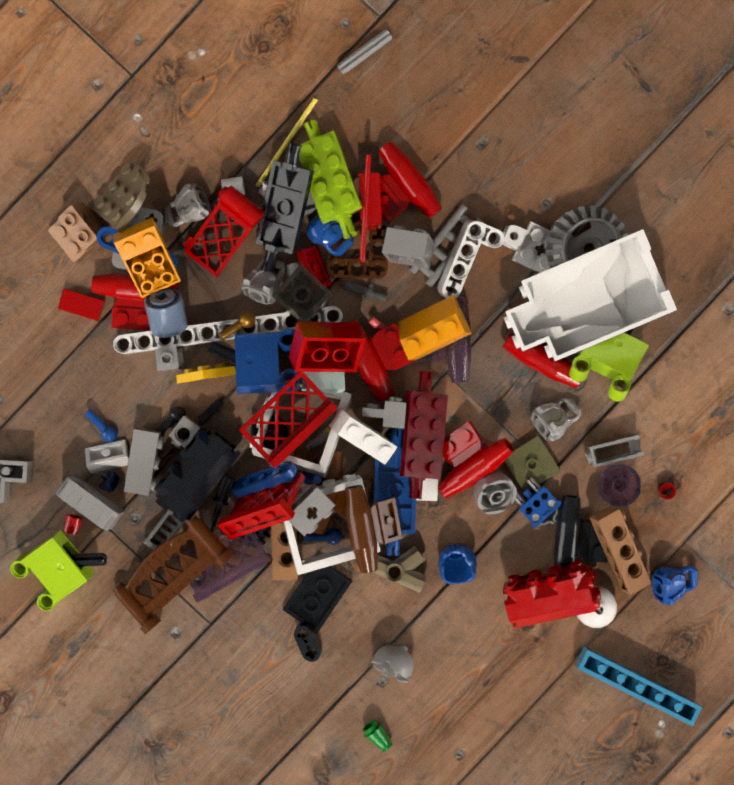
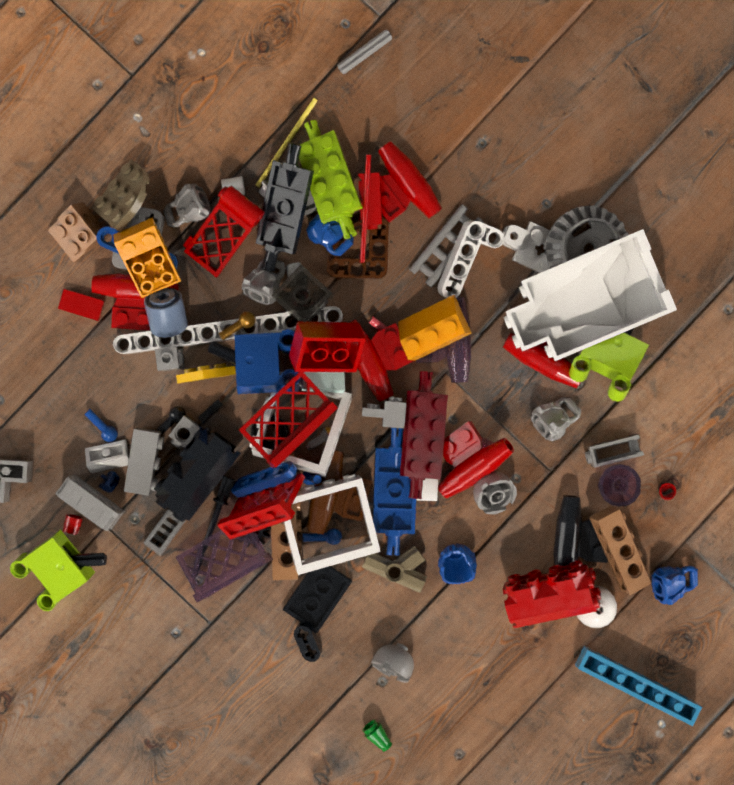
reddish brown piece [112,515,235,635] -> none
light grey brick [288,484,335,536] -> none
red plate [296,246,332,292] -> none
white brick [329,409,397,464] -> none
dark grey piece [343,281,388,302] -> none
reddish brown plate [345,485,402,573] -> none
light grey brick [382,225,435,269] -> none
olive plate [504,435,561,491] -> none
blue piece [515,477,561,528] -> none

